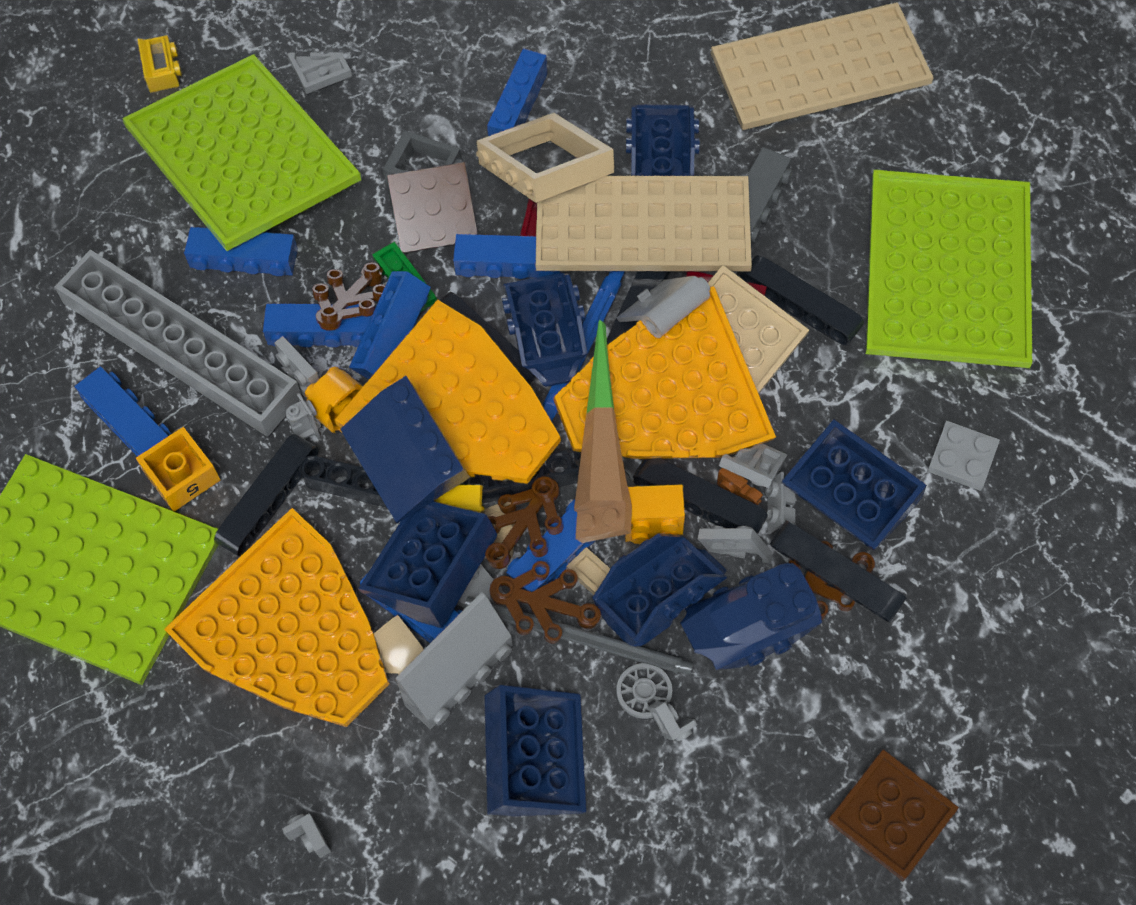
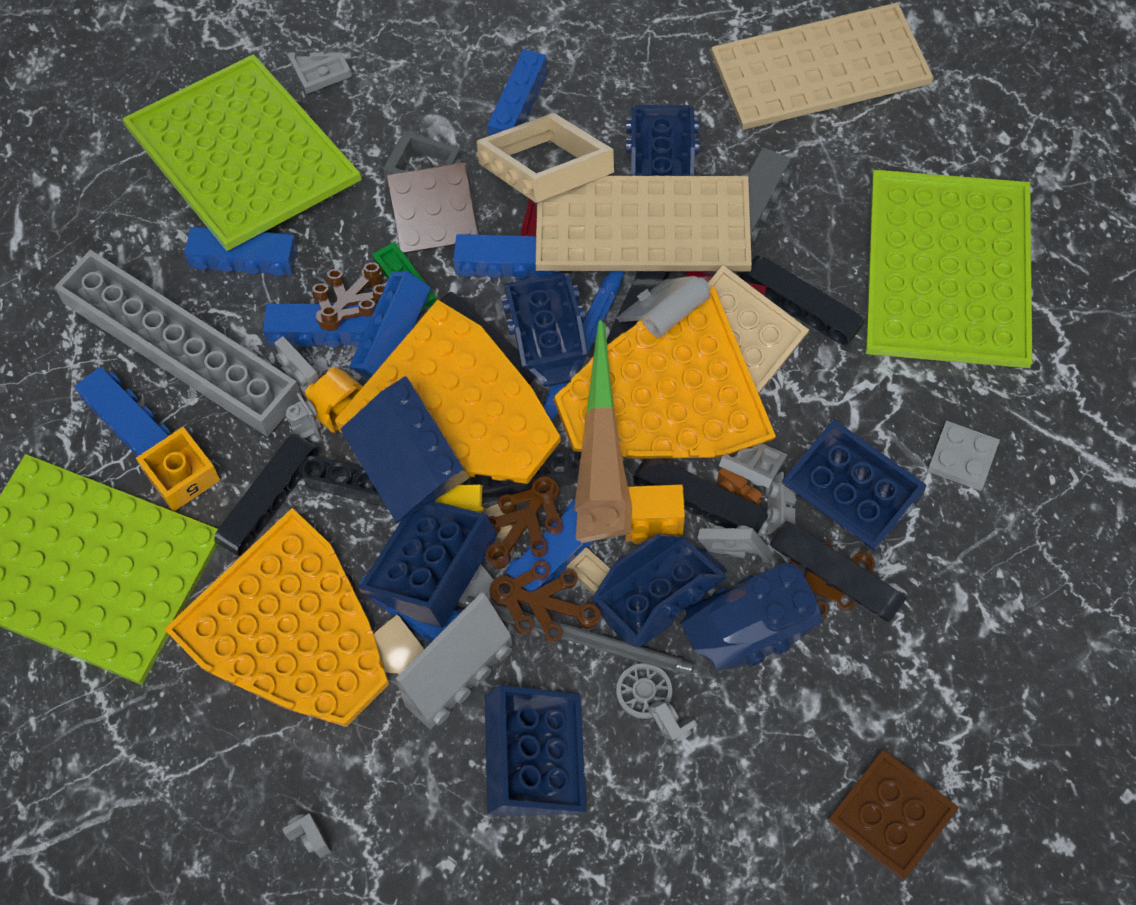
yellow window [137,35,182,93] -> none

